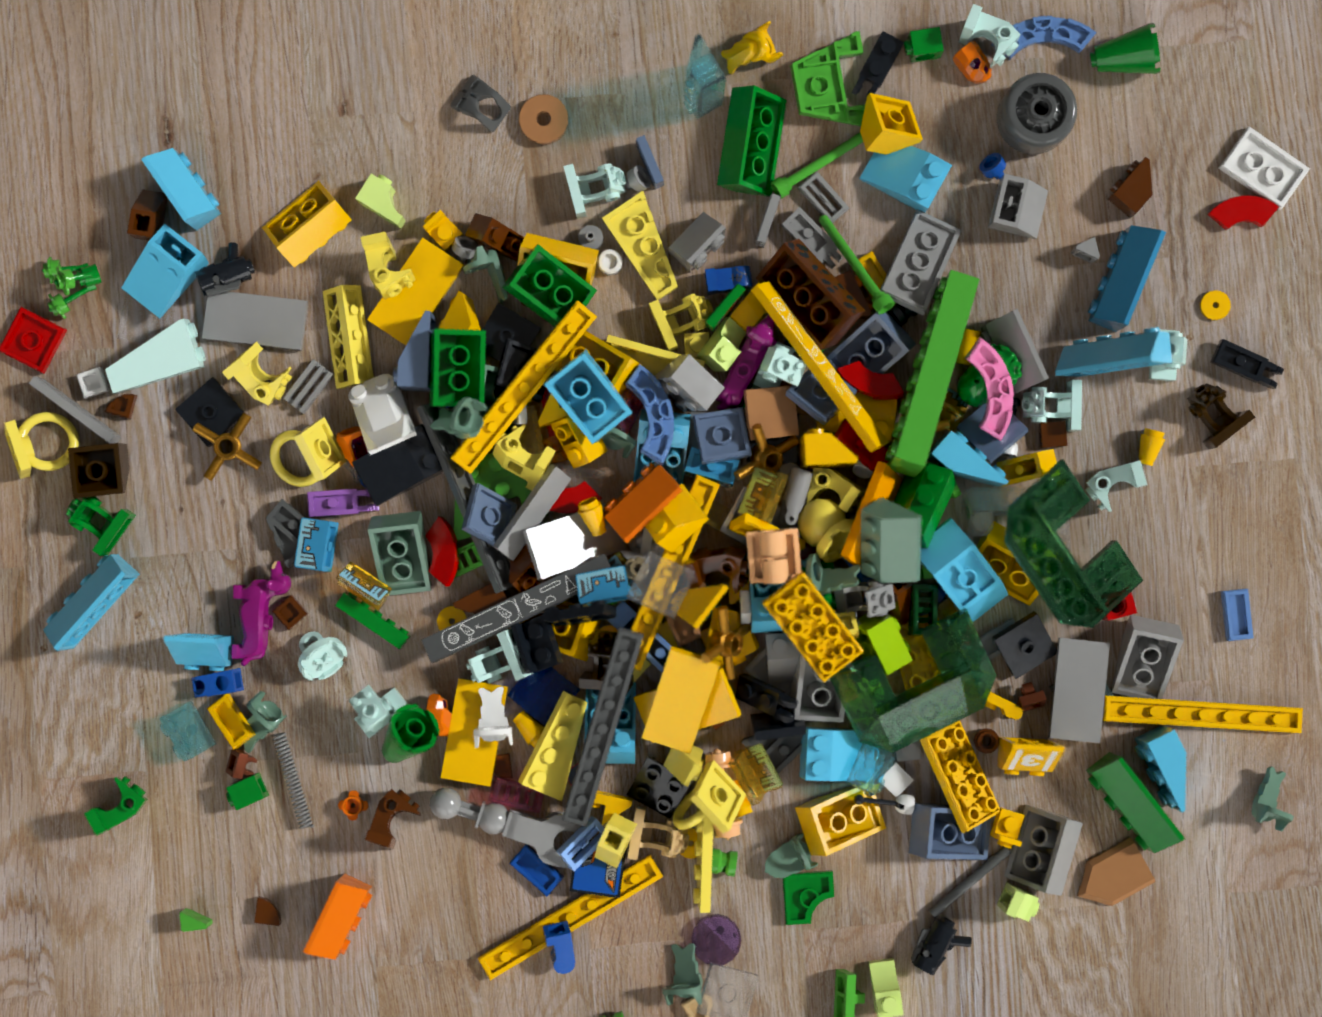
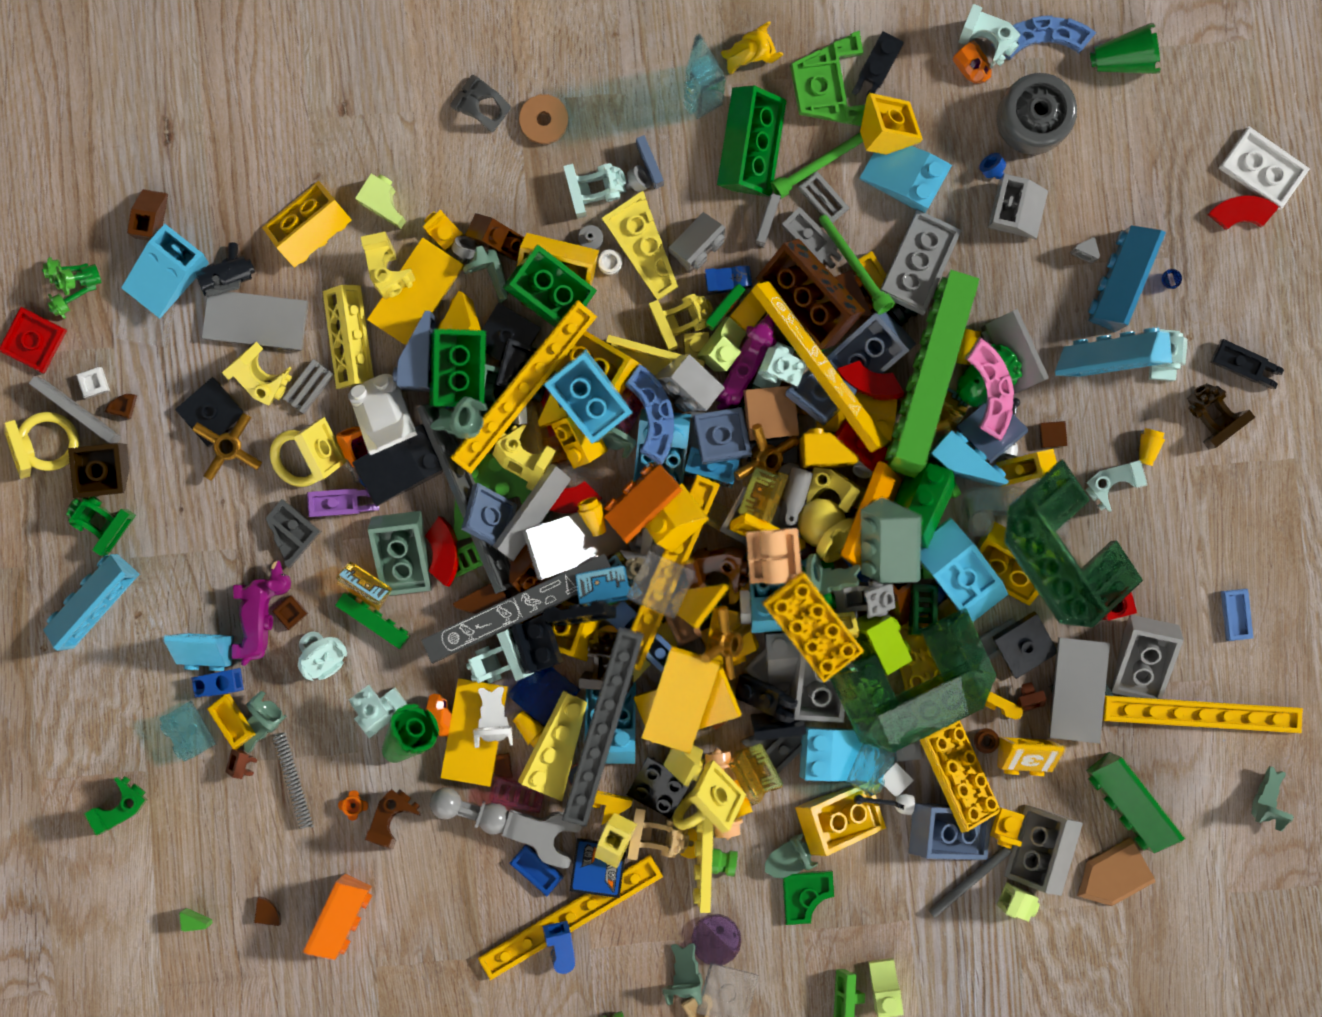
light aqua slope [105,319,206,393] -> none
medium azure slope [141,148,221,230] -> none
green brick [226,773,269,811] -> none
dark azure panel [294,518,339,572] -> none
yellow wheel [437,606,467,631] -> none
light blue tile [556,816,604,871] -> none
green brick [904,27,944,63] -> none
black piece [911,916,972,975] -> none
light aqua tile [1022,380,1082,432] -> none
reddish brown slope [1108,157,1153,218] -> none
medium azure slope [1134,725,1186,812] -> none
yellow wheel [1200,290,1231,320] -> none
none -> clear blue hinge [1161,269,1182,289]

